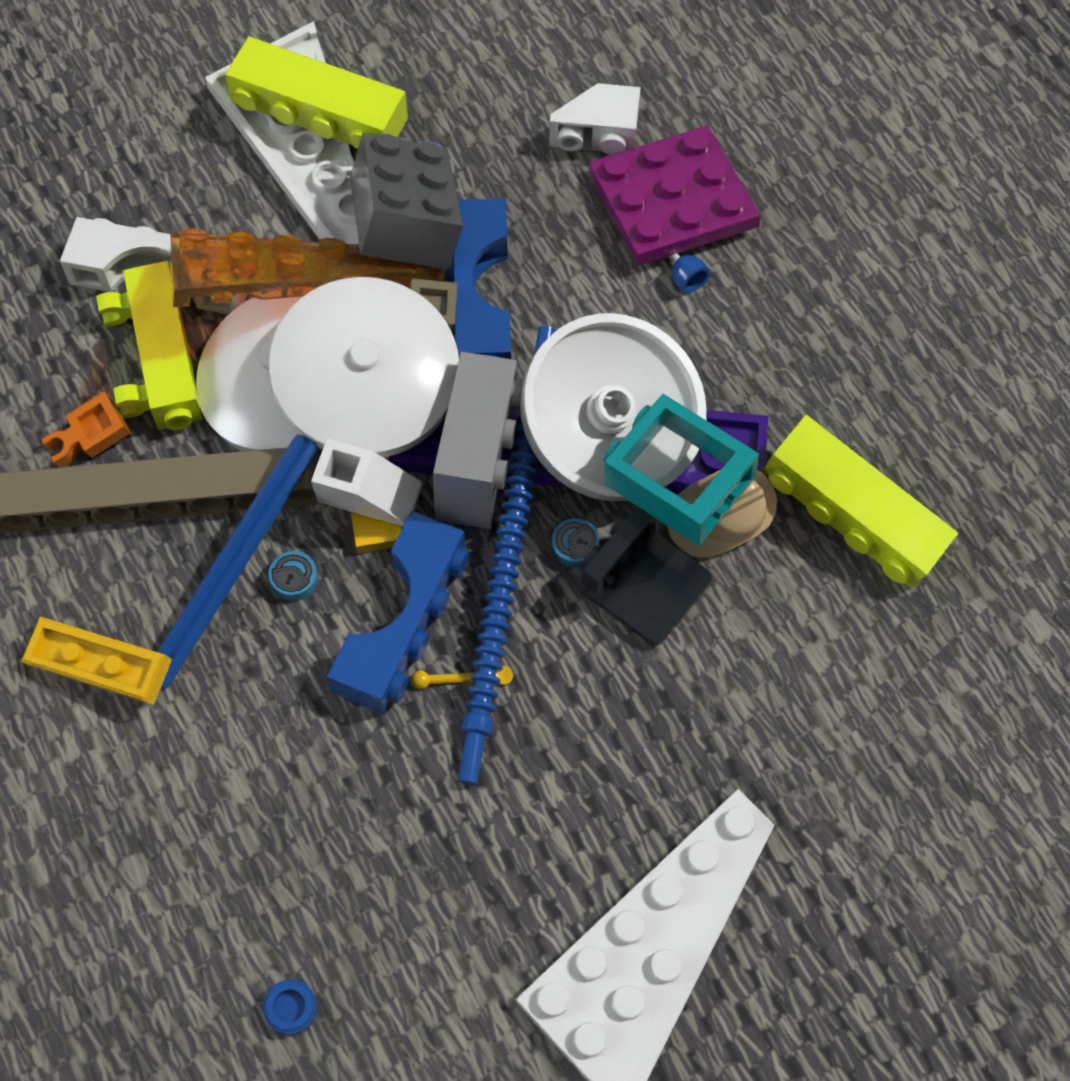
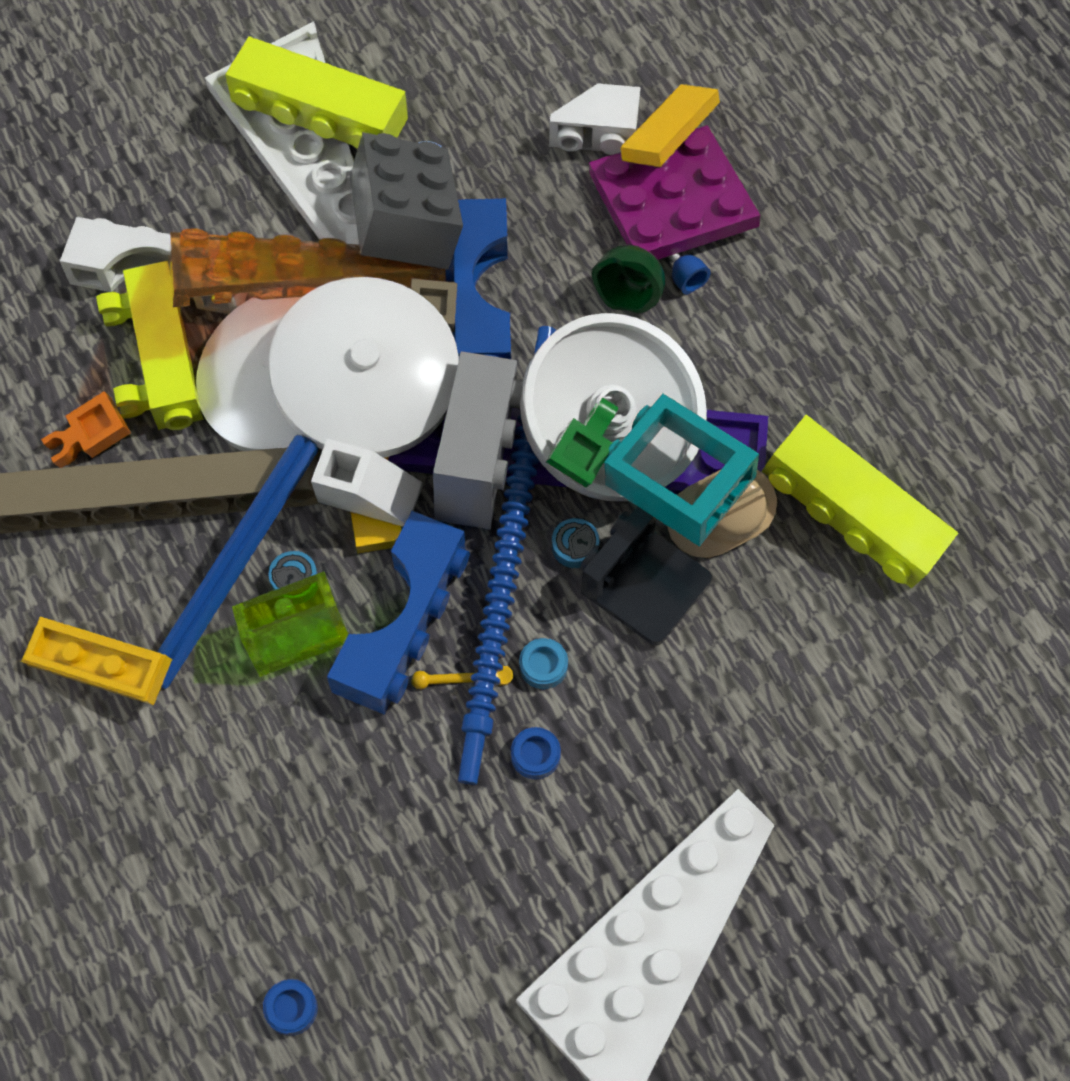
none -> clear neon green brick [231,571,349,677]
none -> blue tile [511,727,561,780]
none -> dark azure tile [519,638,568,689]
none -> green plate [546,397,619,488]
none -> dark green helmet [591,245,665,314]
none -> yellow tile [620,84,720,167]

